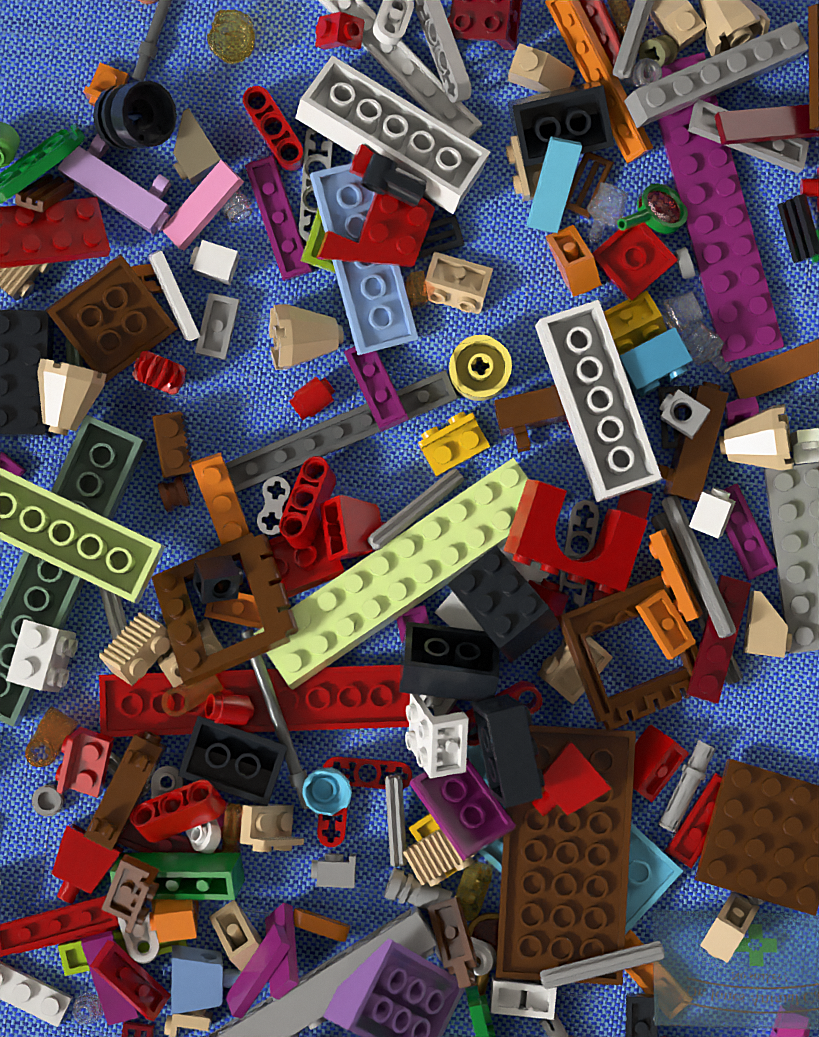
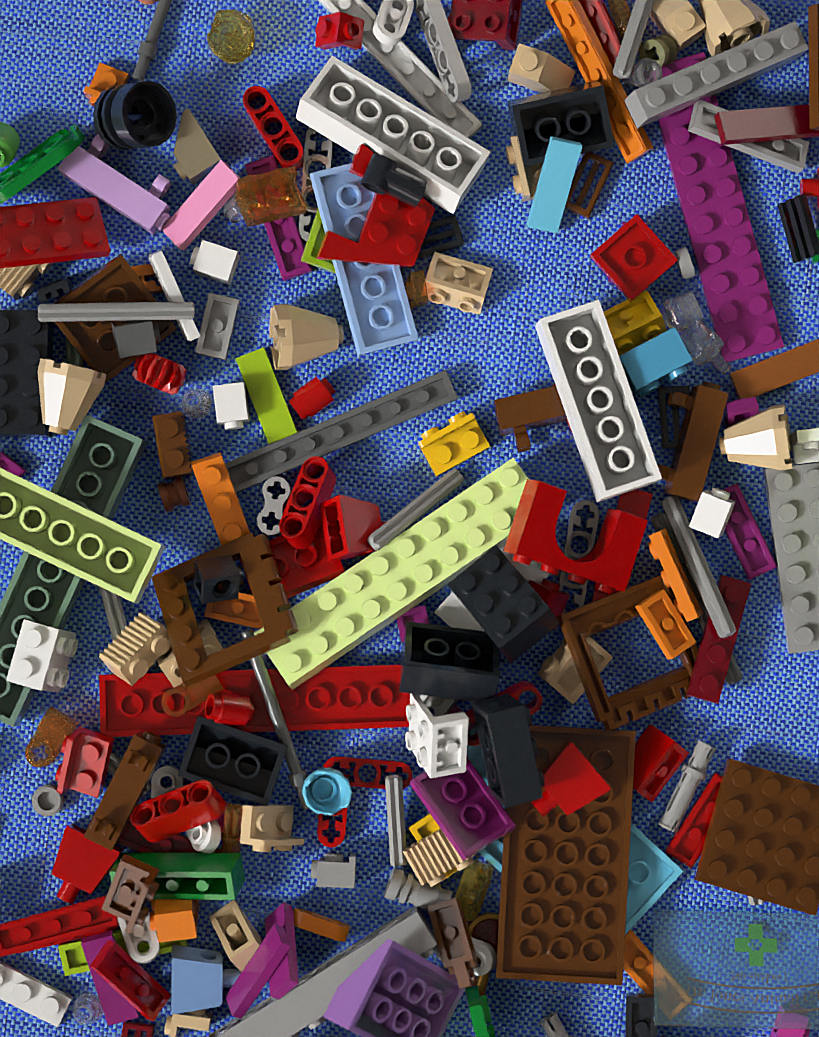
reddish brown tile [15,173,74,212] -> none
magenta tile [343,346,409,432] -> none
light yellow brick [449,335,512,401] -> none
white brick [489,975,557,1019] -> none
light grey axle [540,941,665,989] -> none
orange slope [545,225,602,297] -> none
clear piece [587,182,629,243] -> none
green piece [617,183,688,234] -> none
light grey brick [659,389,710,440] -> none
tan slope [700,891,760,963] -> none
tan slope [743,591,792,658] -> none
none -> black tile [37,276,74,302]
none -> light grey axle [38,302,195,322]
none -> dark grey brick [111,320,161,358]
none -> clear cone [181,388,212,419]
none -> white brick [213,382,250,430]
none -> clear orange bracket [235,166,307,227]
none -> lime tile [235,347,297,444]

